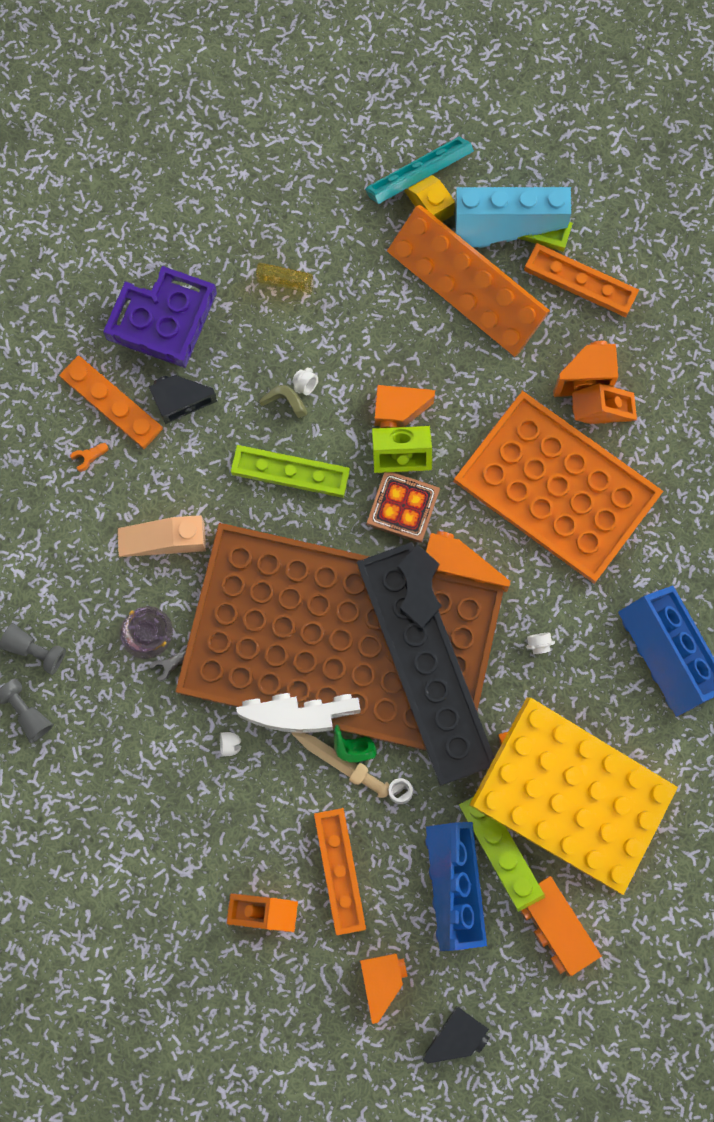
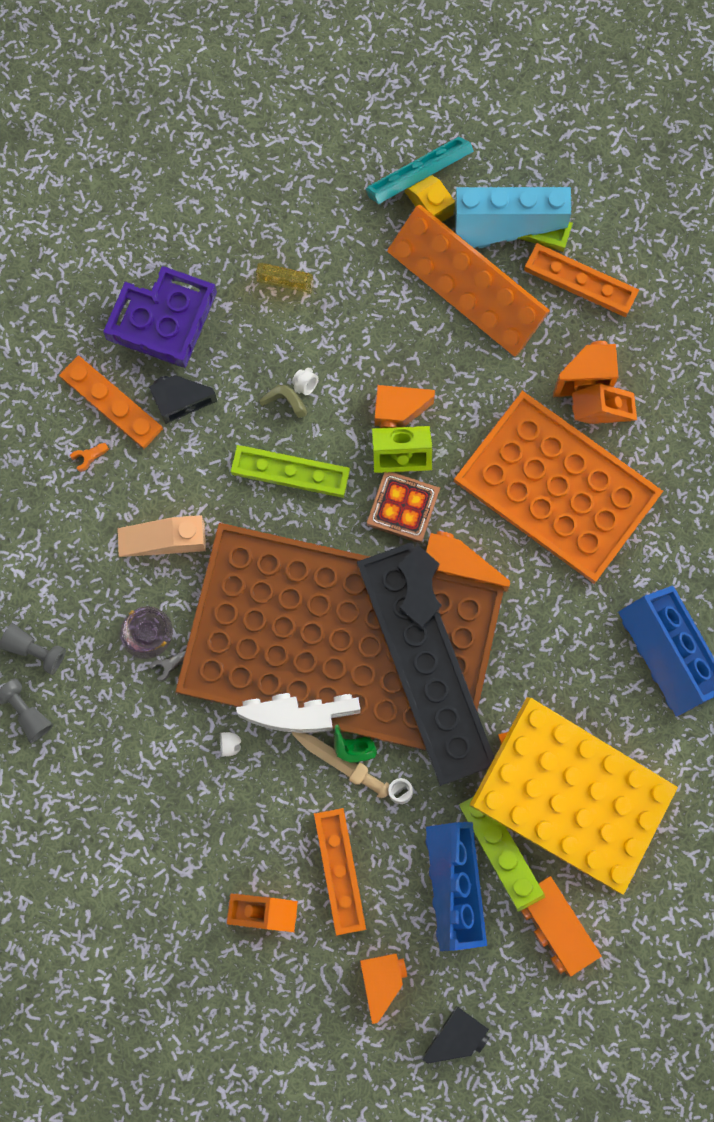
white plate [526,632,555,654] -> none

